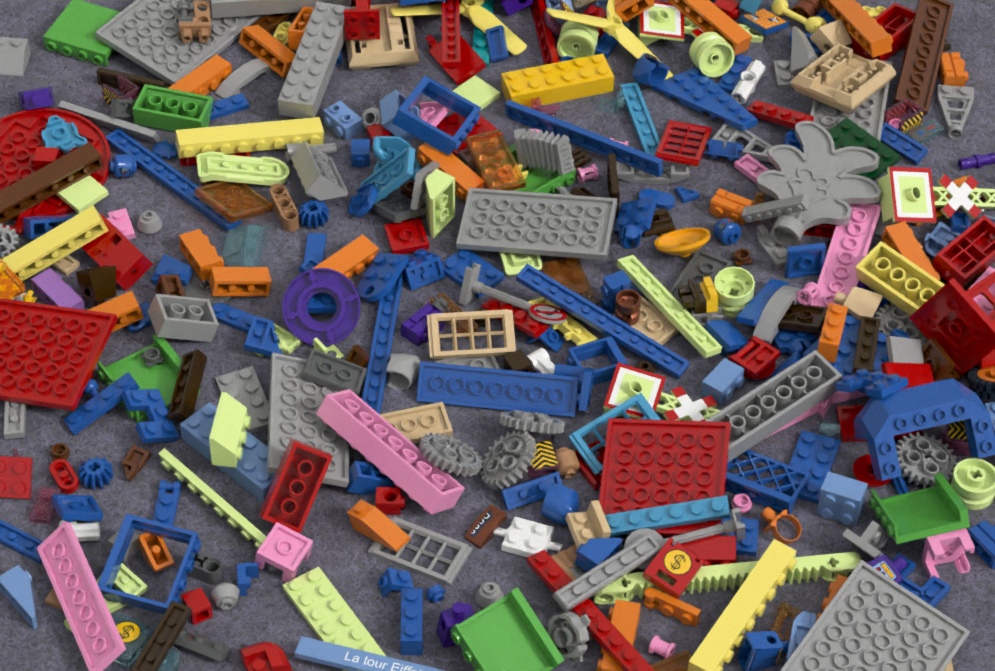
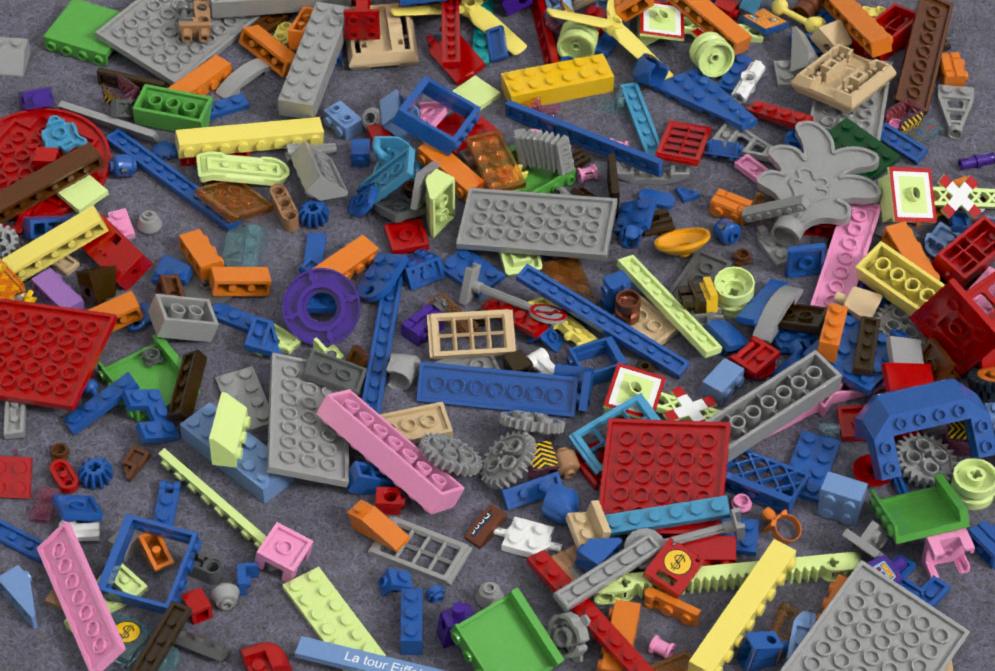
red brick [259,438,333,533] -> none
bright pink bush [797,282,820,305] -> none
blue plate [835,369,908,398] -> none

